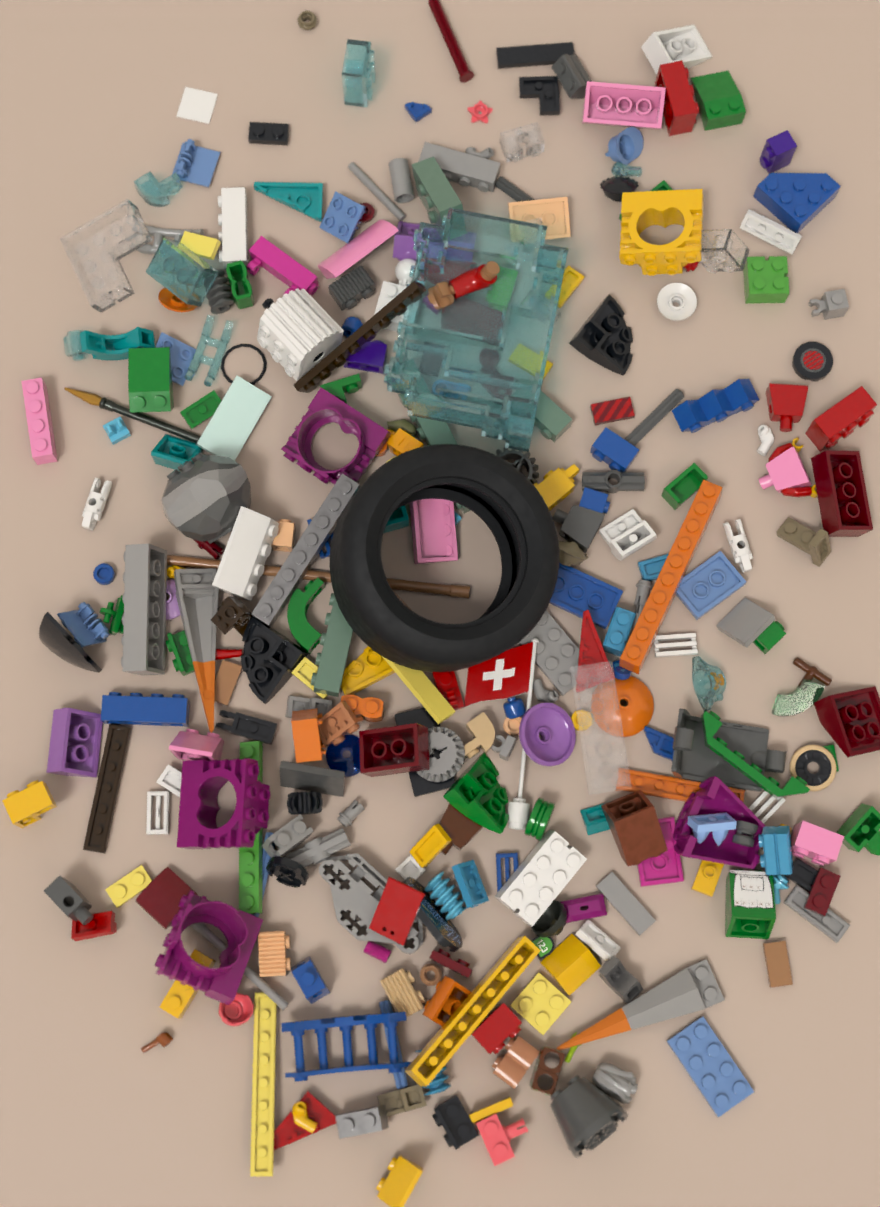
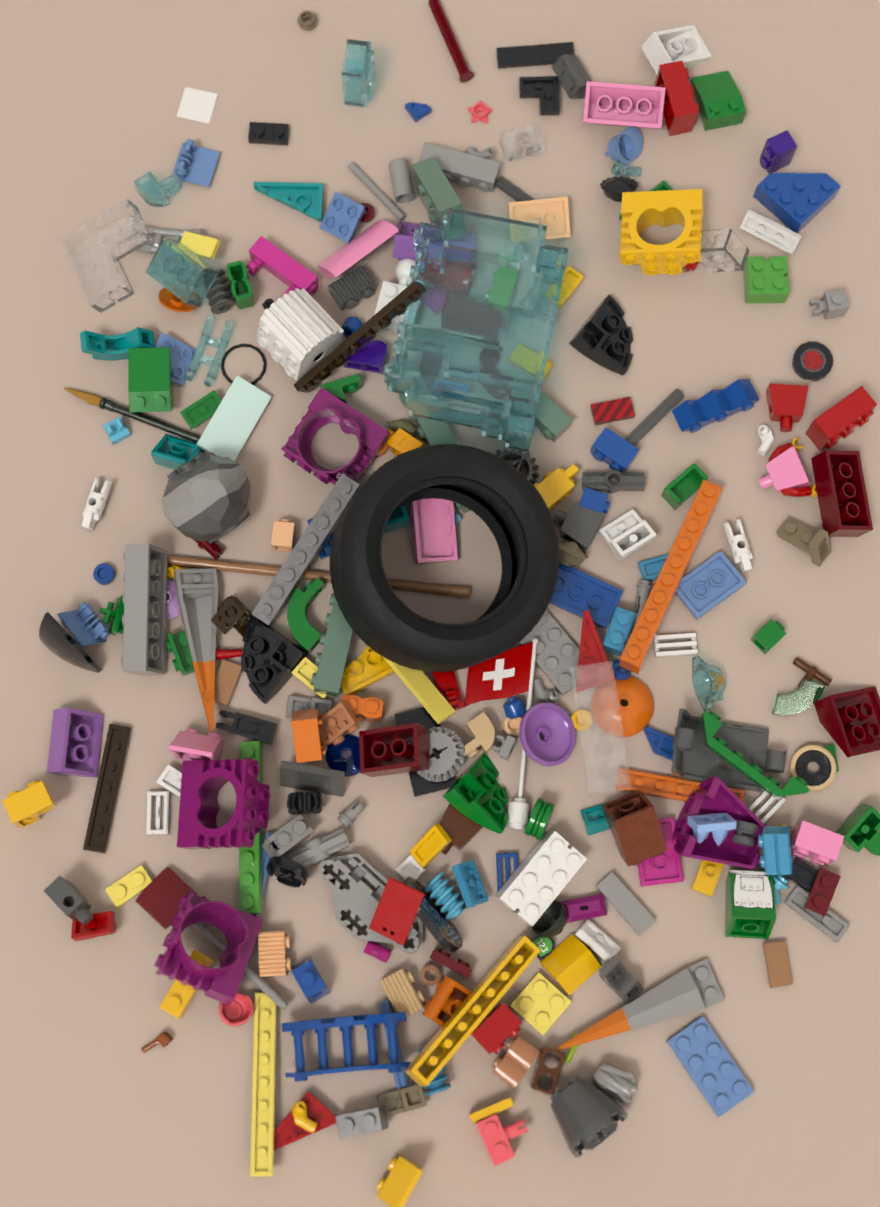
bright pink brick [21,377,58,465] -> none
clear light blue head [63,330,88,361] -> none
blue brick [101,692,190,727] -> none
white slope [212,506,279,601] -> none
white brick [218,187,248,270] -> none
piece [427,261,500,310] -> none
black bracket [432,1095,479,1150] -> none
white dish [657,283,697,321] -> none
light grey tile [716,598,776,648] -> none

